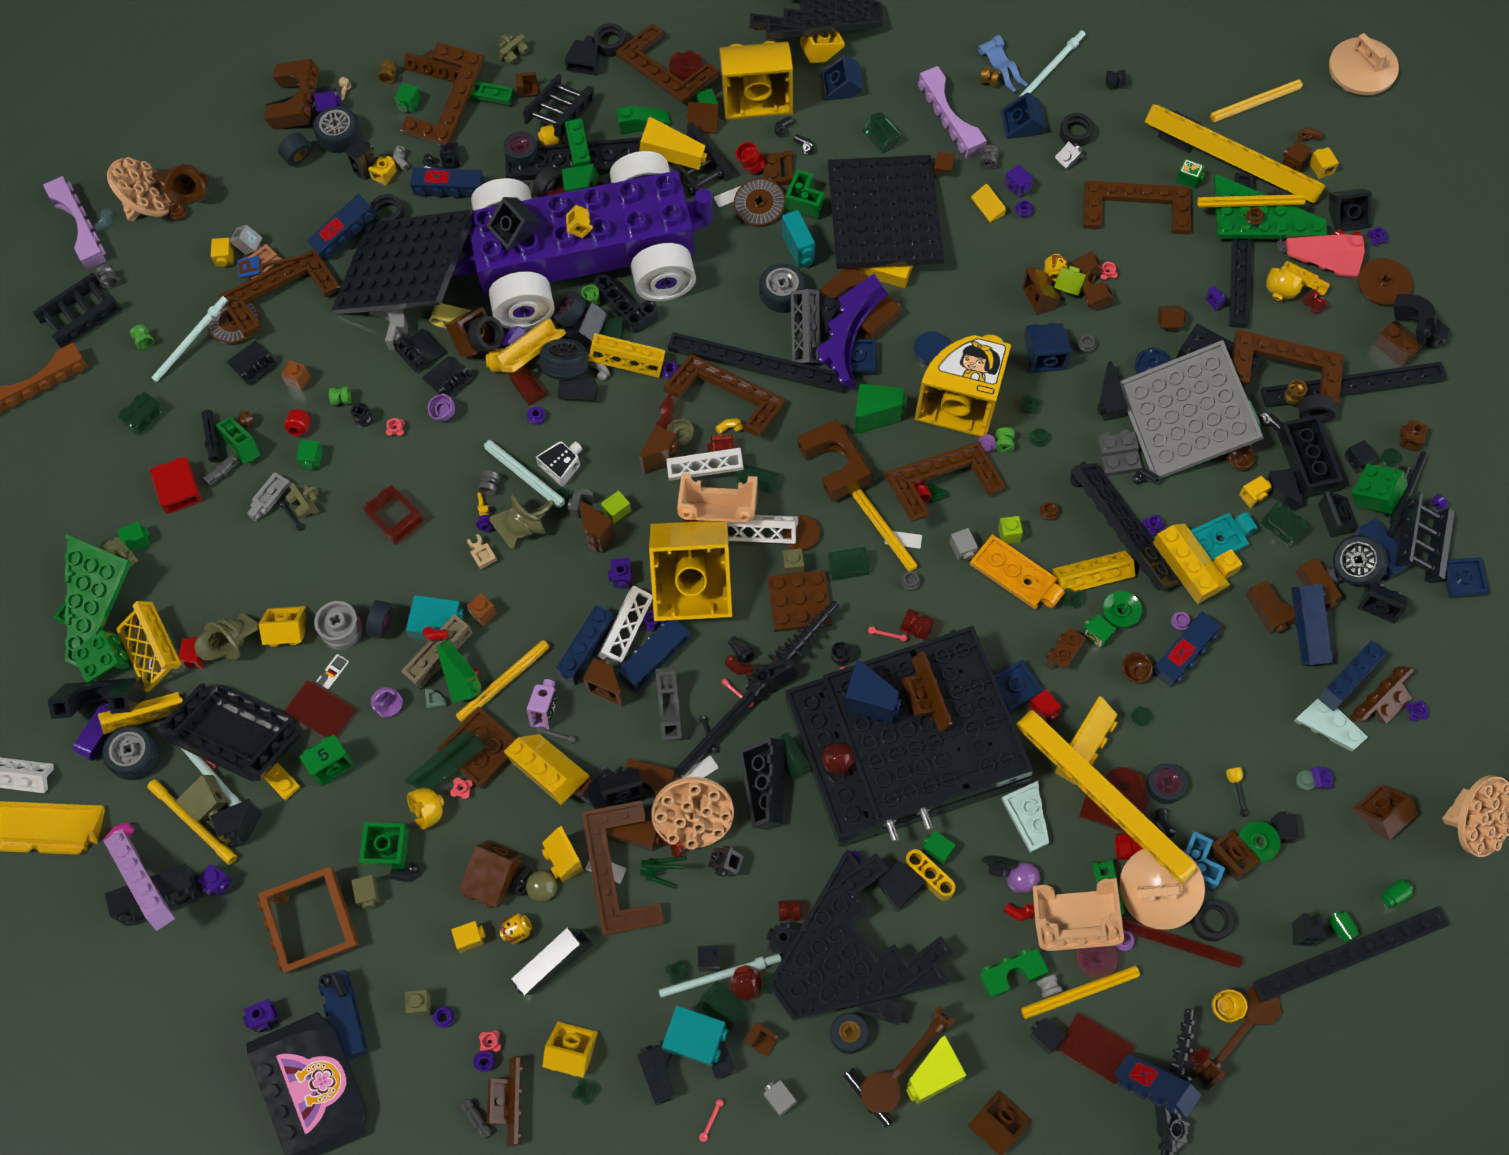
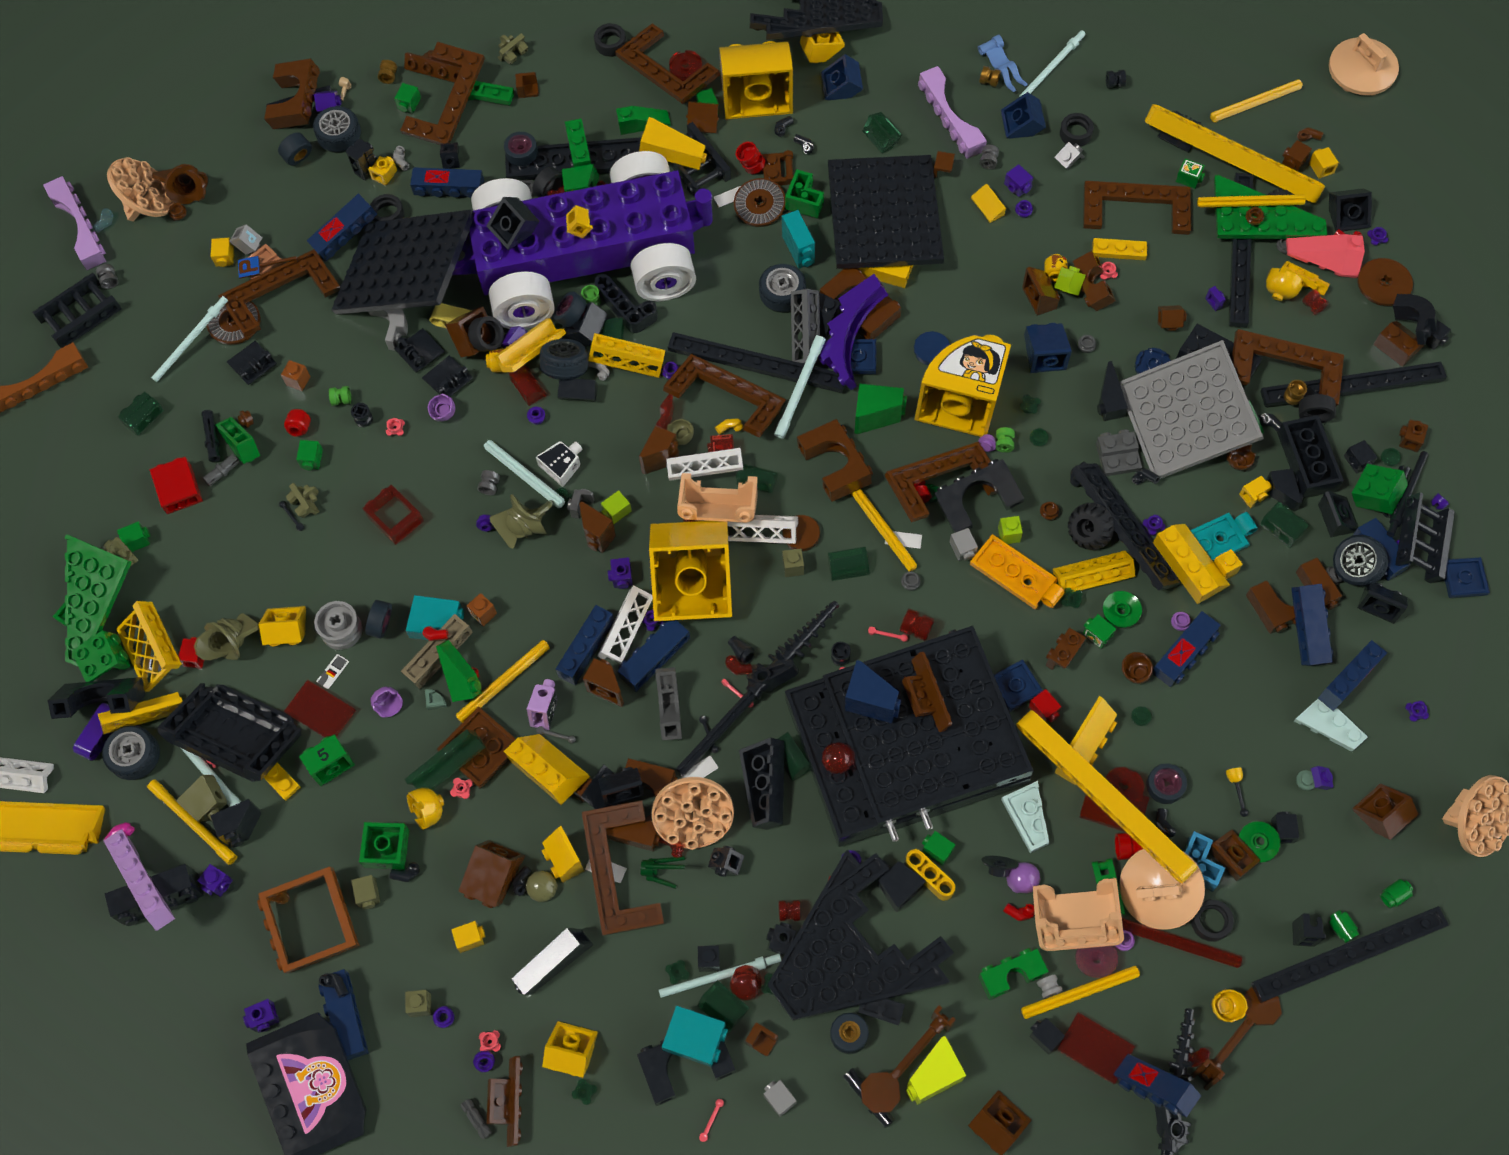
bright green wheel [130,324,154,350] -> none
light grey hinge [247,472,291,521] -> none
black arm [422,154,443,169] -> none
tan plate [467,534,497,570] -> none
yellow hand [477,492,490,516] -> none
yellow head [499,913,532,944] -> none
black fence [523,74,594,138] -> none
yellow head [538,125,564,145] -> none
black torso [565,36,599,76] -> none
reddish brown plate [768,570,832,632] -> none
reddish brown bracket [1349,666,1414,724] -> none
none -> light aqua piece [774,335,826,439]
none -> black arch [935,459,1024,533]
none -> black wheel [1067,503,1115,550]
none -> yellow plate [1092,238,1147,260]

